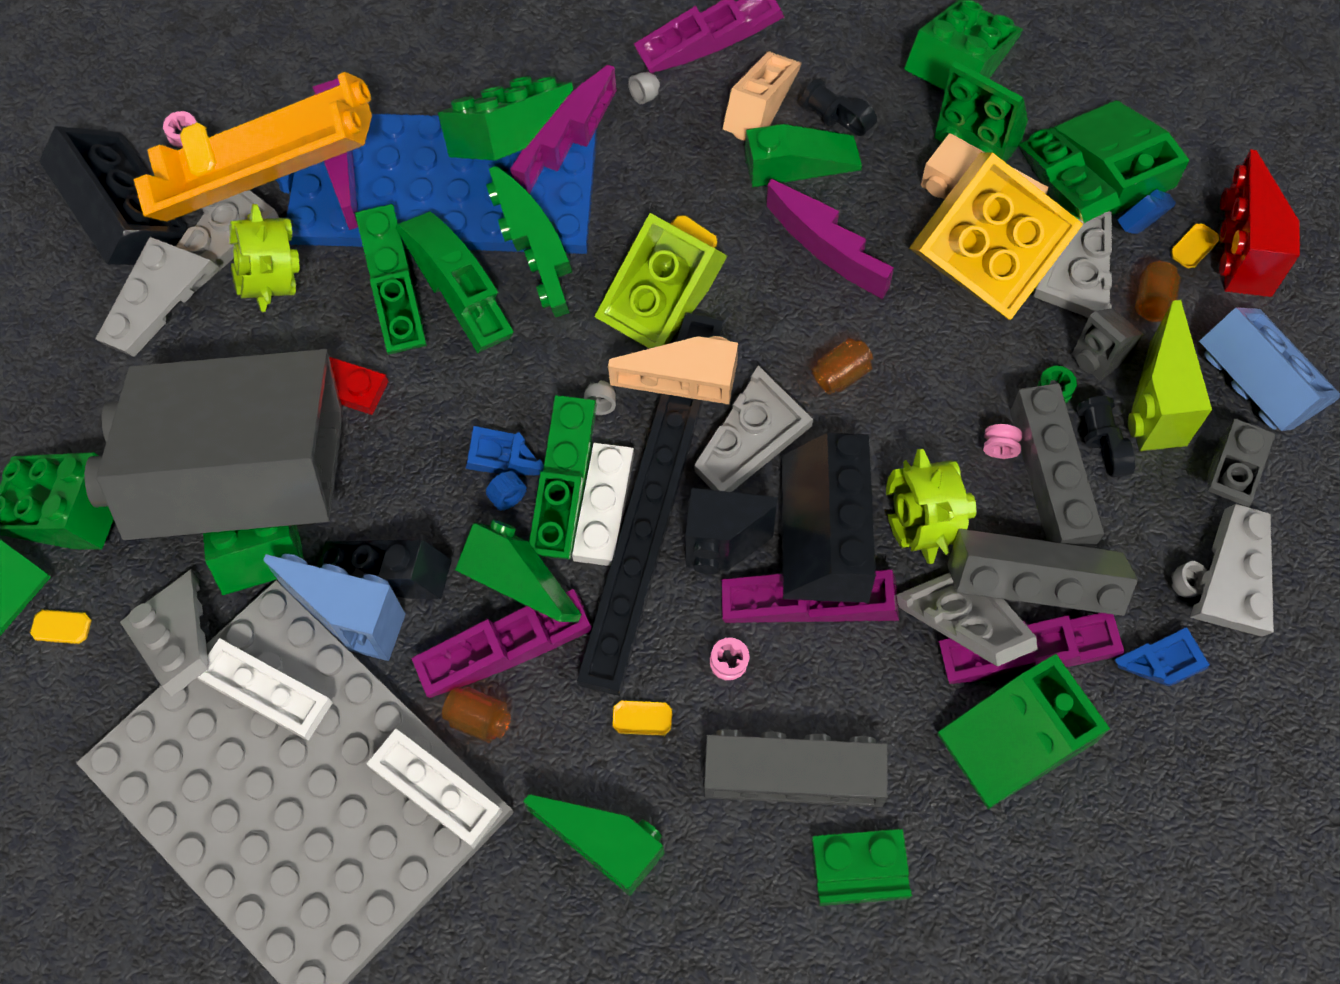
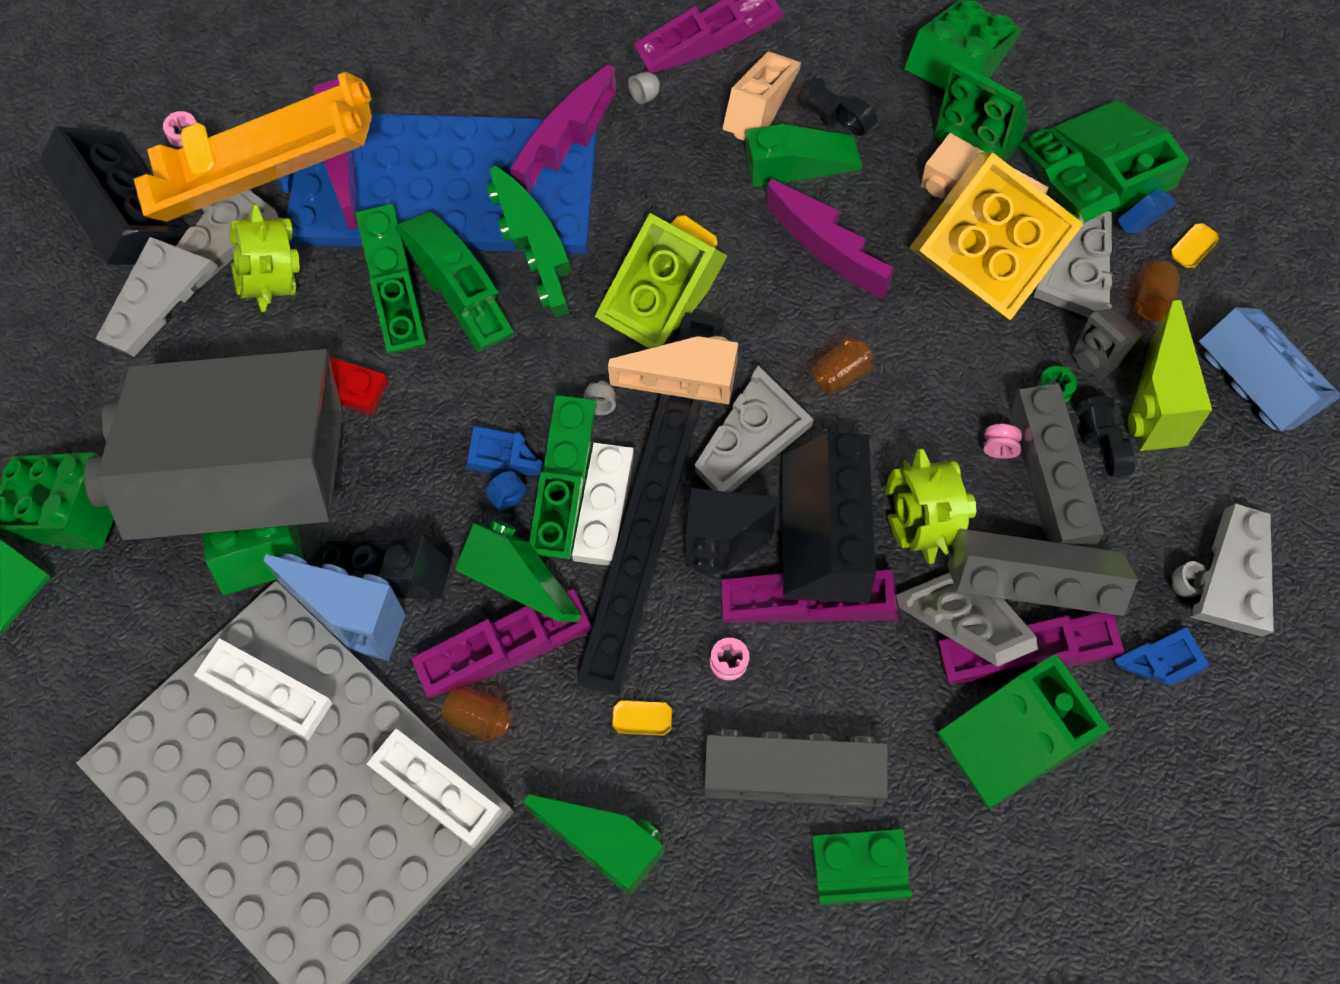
yellow piece [30,610,92,644] -> none
light grey wing [120,569,209,697] -> none
green slope [438,76,573,160] -> none
dark grey slope [1207,419,1275,507] -> none
red slope [1219,149,1300,297] -> none

